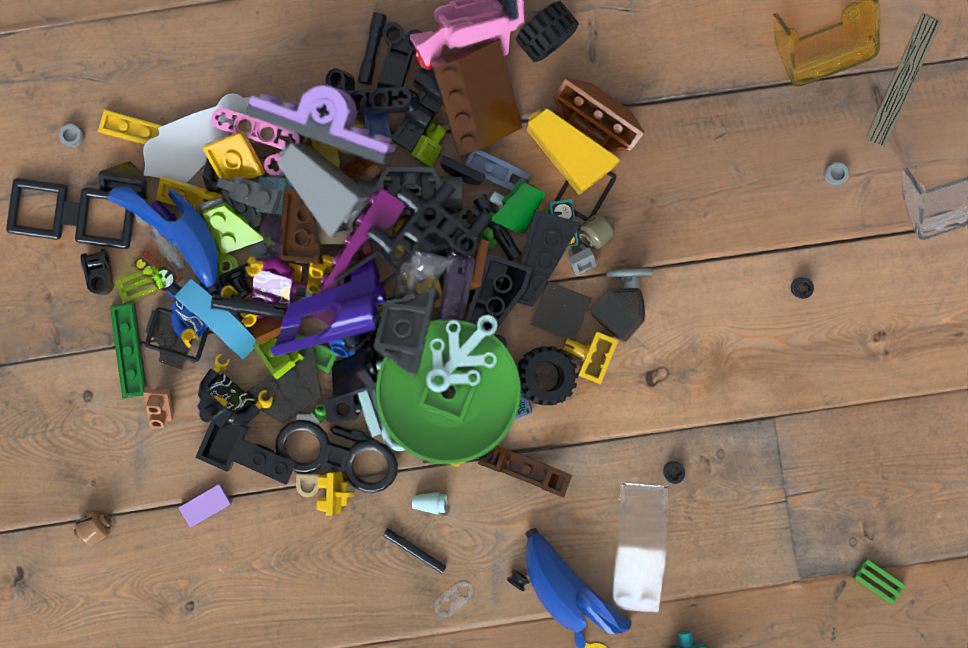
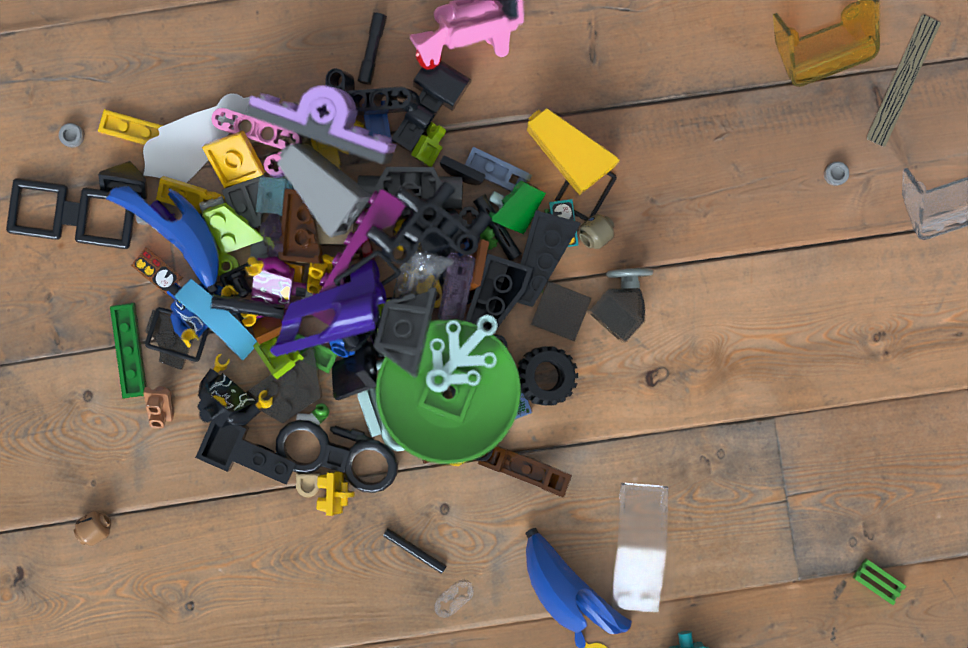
black piece [80,249,114,295] -> none
clear neon green tile [114,264,167,303] -> none
clear pin [148,229,188,272] -> none
lavender tile [179,483,232,528] -> none
black arm [202,158,222,193] -> none
dark grey hinge [217,176,282,214] -> none
black brick [325,395,361,423] -> none
clear orange tile [341,156,386,182] -> none
black piece [377,22,423,89] -> none
light aqua cone [412,491,448,515] -> none
reddish brown slope [430,39,522,156] -> none
black bush [507,569,530,591] -> none
black tyre [515,1,579,62] -> none
dark orange wedge [553,77,645,152] -> none
yellow brick [563,332,619,385] -> none
light grey tile [568,244,597,276] -> none
black bush [663,461,685,484] -> none
black bush [791,278,814,299] -> none

